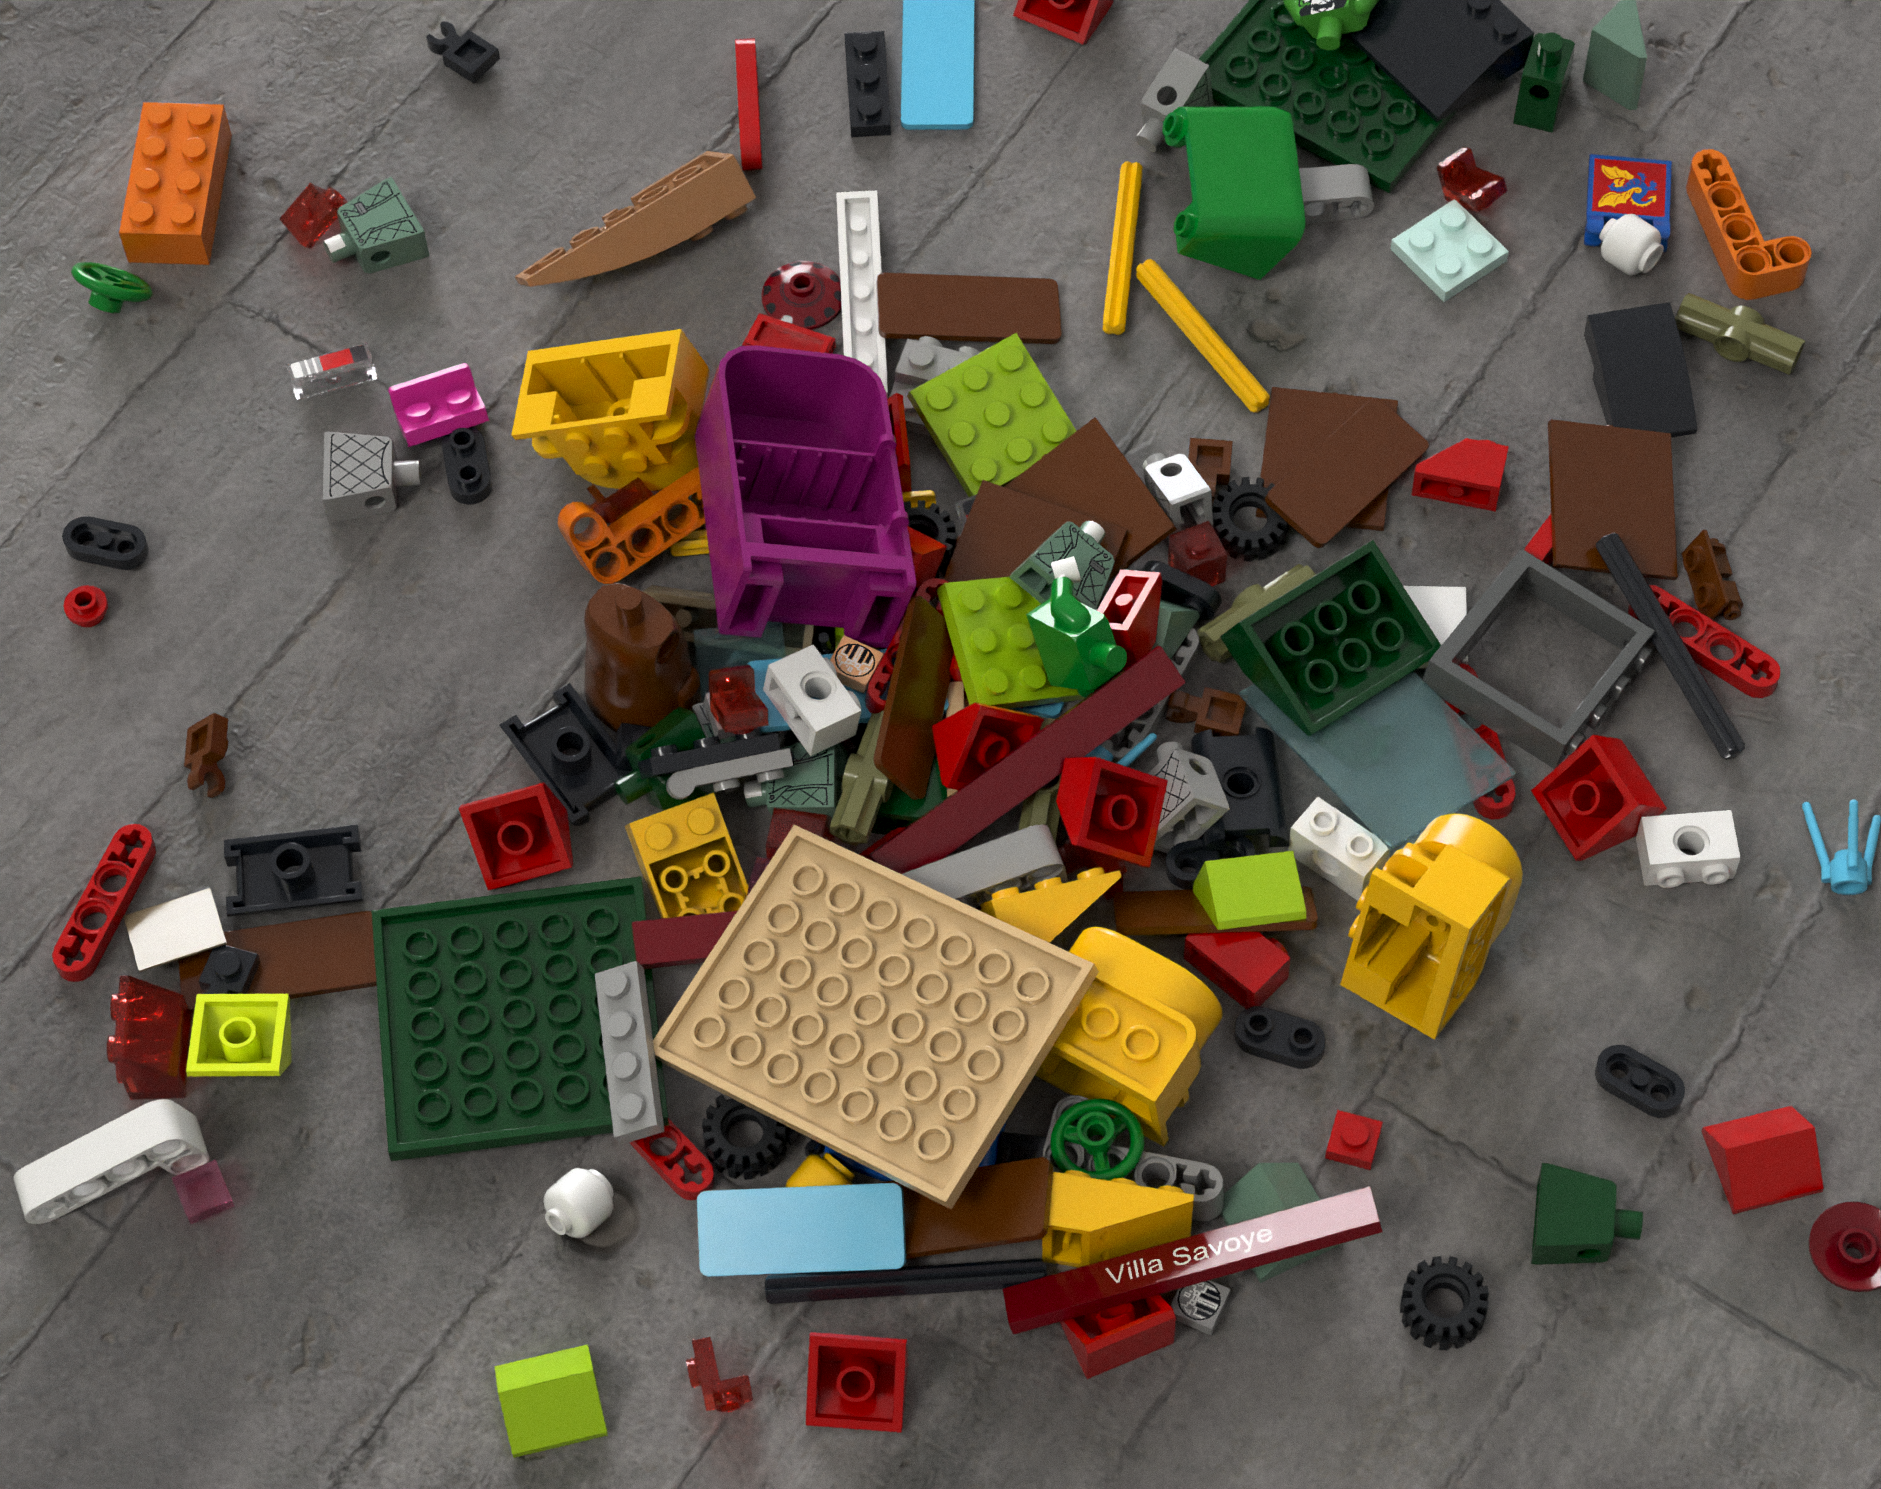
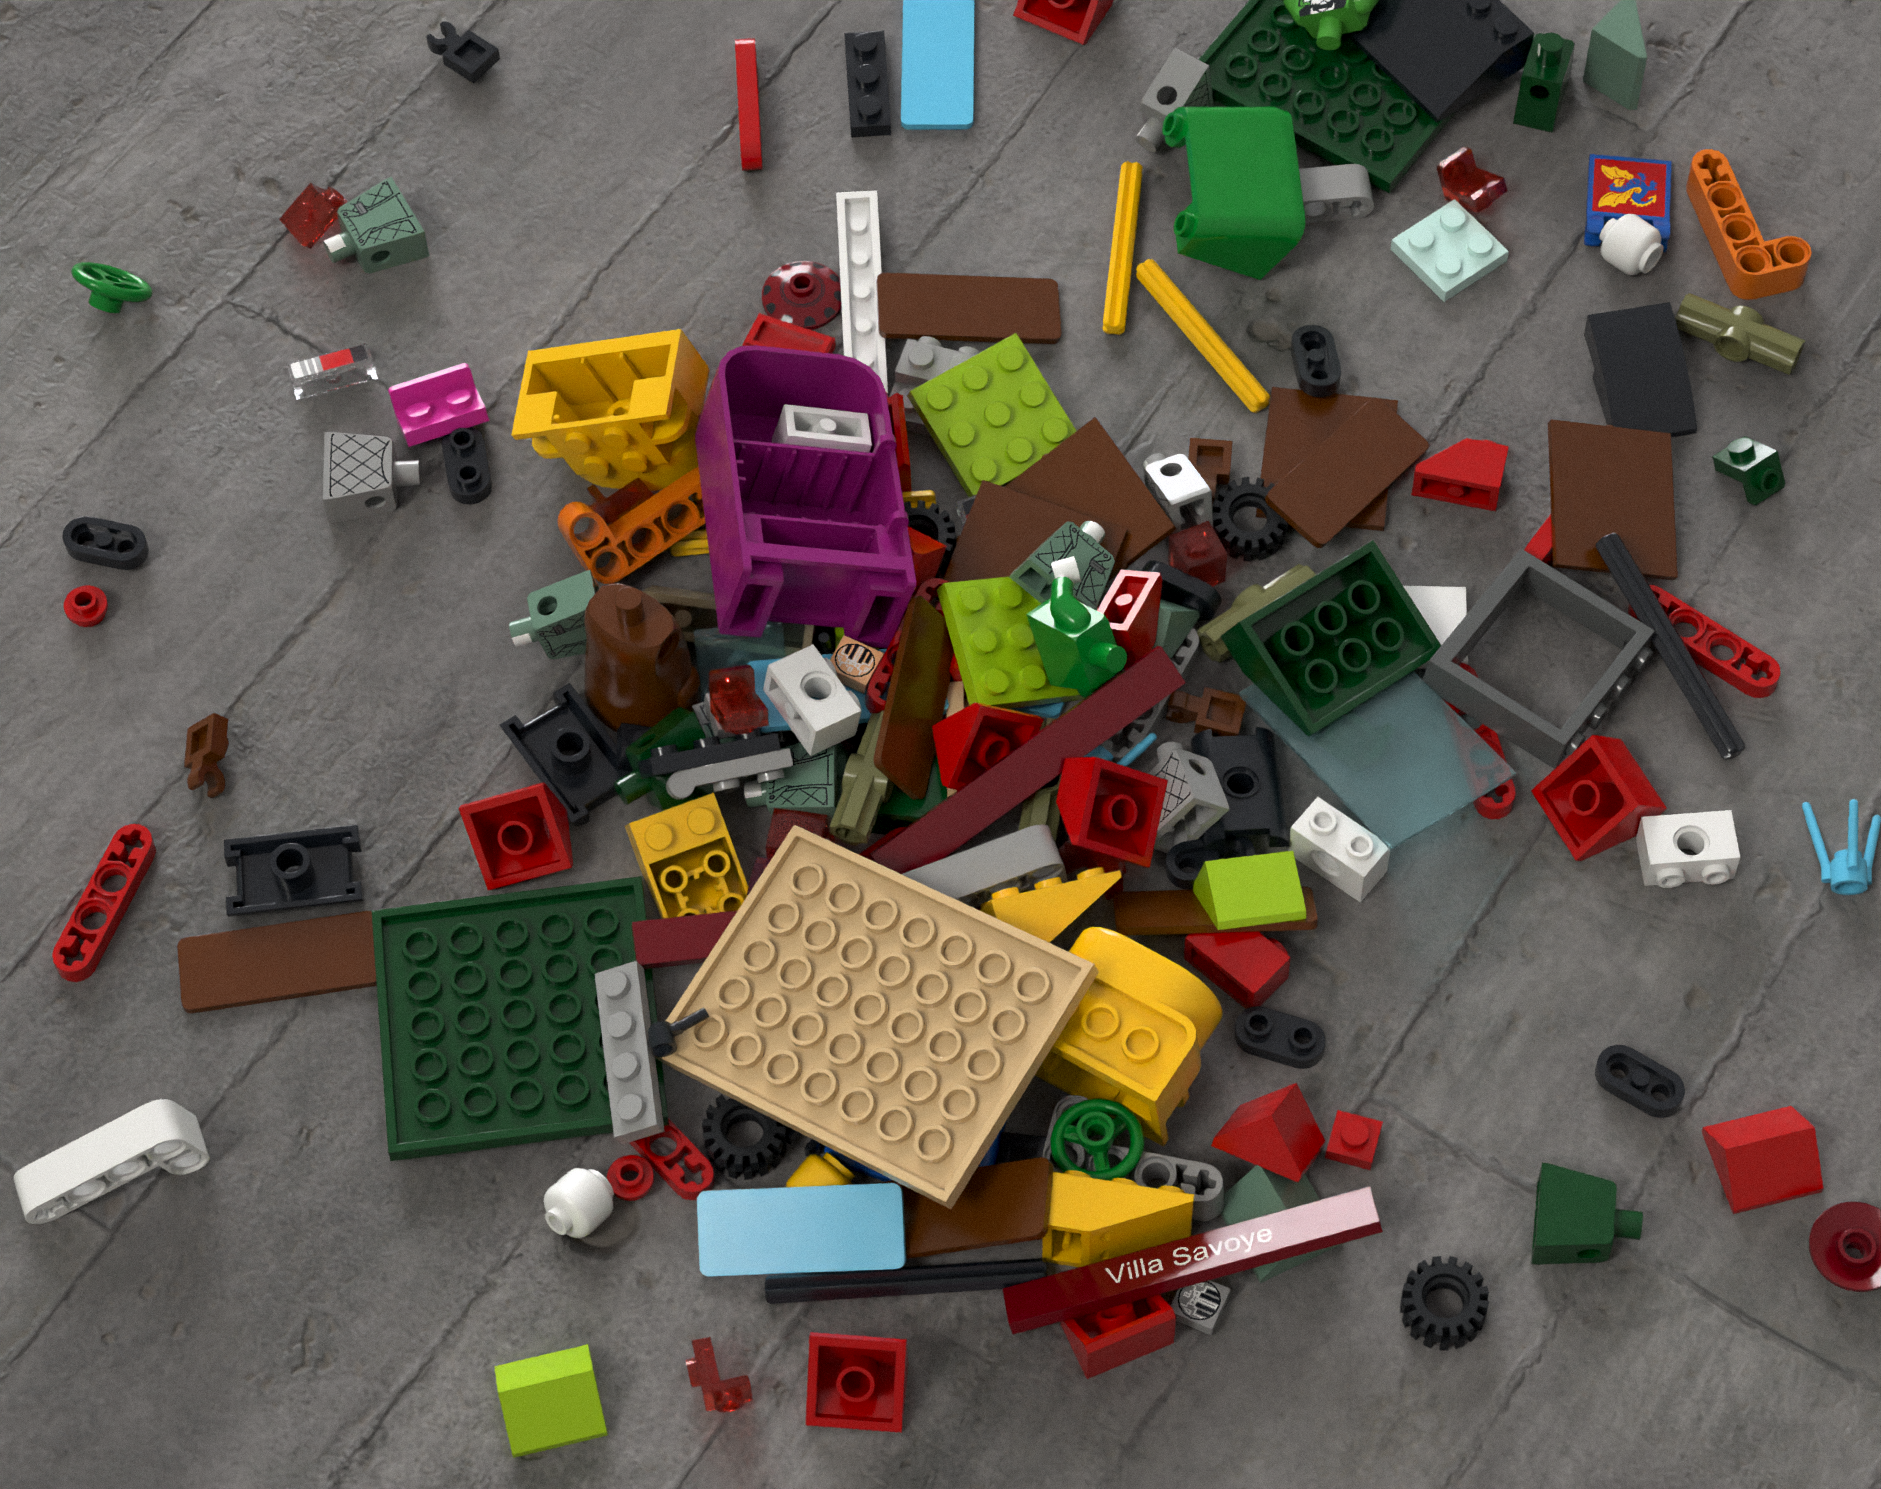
clear red slope [107,976,192,1100] -> none
orange brick [119,102,232,265] -> none
piece [123,888,227,972] -> none
clear pink plate [172,1160,234,1224] -> none
neon yellow slope [186,994,292,1076] -> none
black plate [194,945,260,1010] -> none
medium nougat wedge [515,151,756,287] -> none
yellow brick [1340,813,1523,1040] -> none
reddish brown hinge [1681,529,1743,620] -> none
none -> sand green torso [509,570,600,659]
none -> red plate [607,1155,654,1201]
none -> black hand [648,1007,709,1058]
none -> white brick [772,404,872,453]
none -> red slope [1211,1083,1325,1183]
none -> black plate [1291,325,1341,397]
none -> dark green bracket [1712,436,1785,505]

